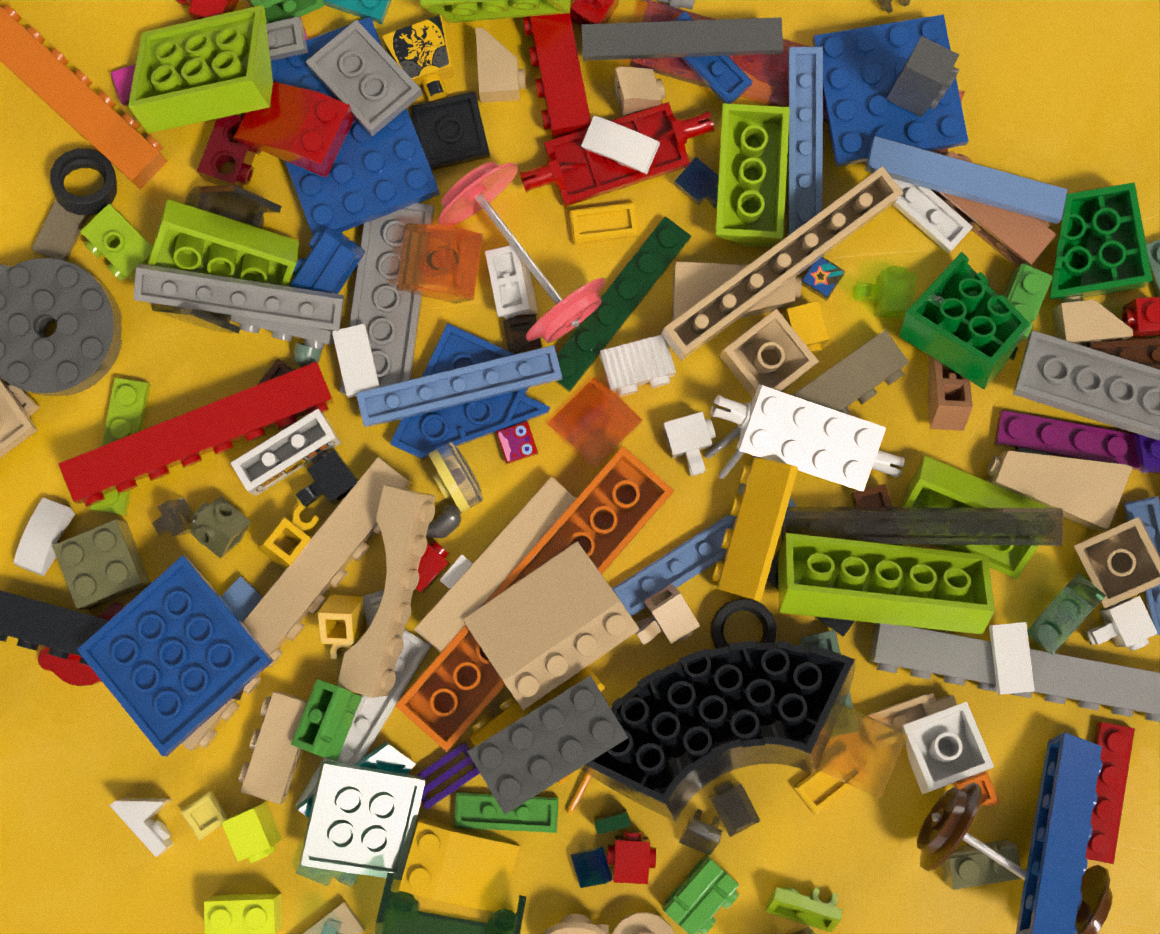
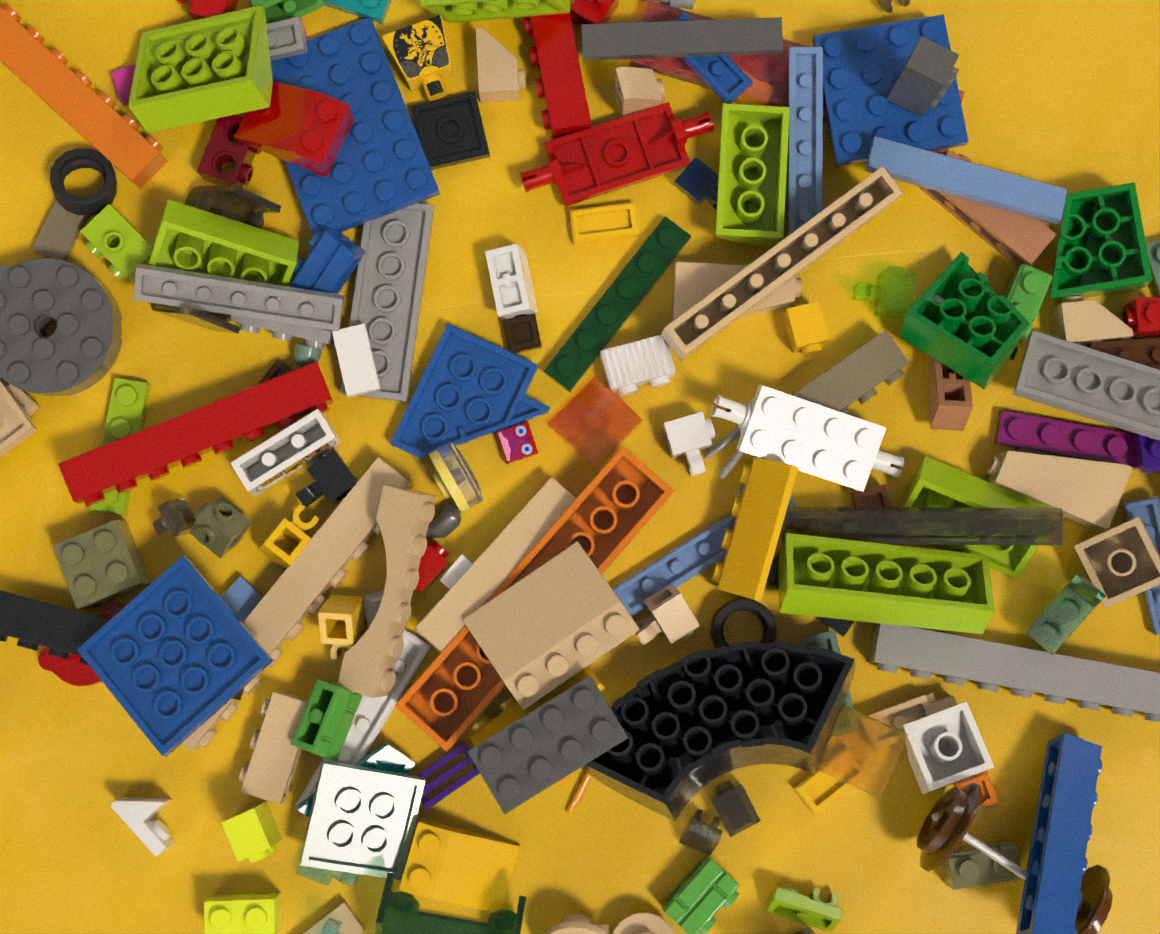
white slope [13,498,75,576] -> none
light yellow tile [181,791,229,841] -> none
light grey plate [306,20,423,137] -> none
medium blue plate [356,345,562,428] -> none
clear orange slope [396,223,483,304] -> none
coral axle [438,161,605,343] -> none
bright green tile [454,792,559,833] -> none
tile [570,846,613,888] -> none
white slope [581,115,660,174] -> none
dark green tile [594,809,631,835] -> none
red brick [607,831,656,884] -> none
tan slope [719,308,819,398] -> none
tile [801,257,846,301] -> none
white plate [893,179,973,254] -> none
white tile [989,622,1035,695] -> none
white brick [1085,596,1158,651] -> none
red plate [1085,721,1135,864] -> none

